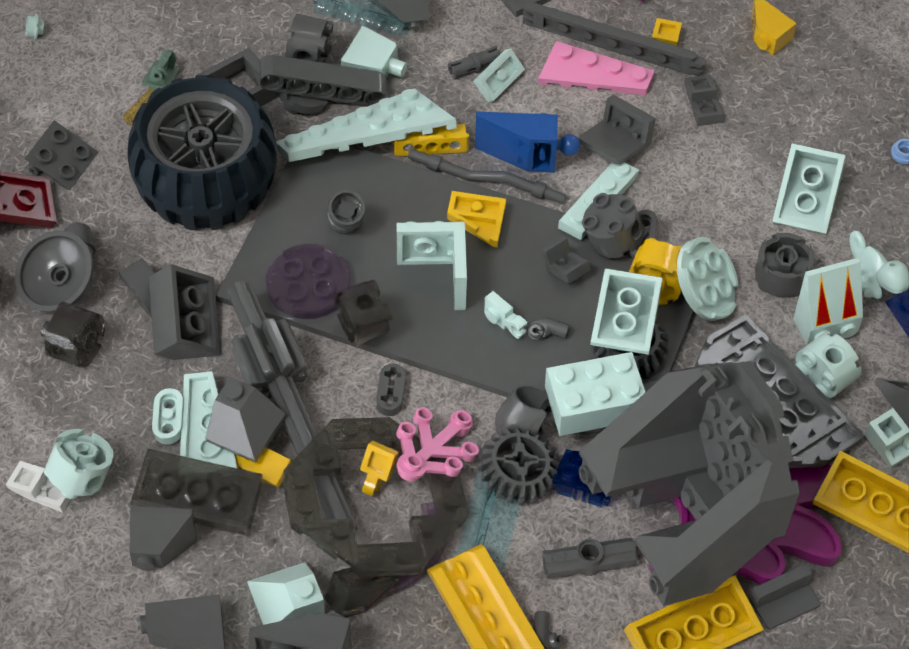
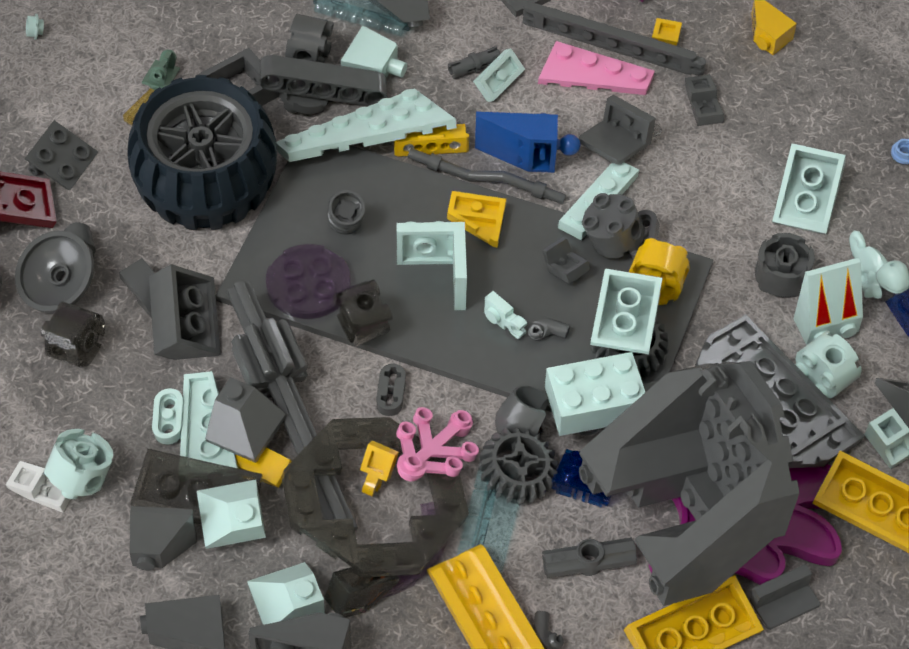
light aqua tile [677,237,739,321] -> none
none -> light aqua slope [197,480,266,549]

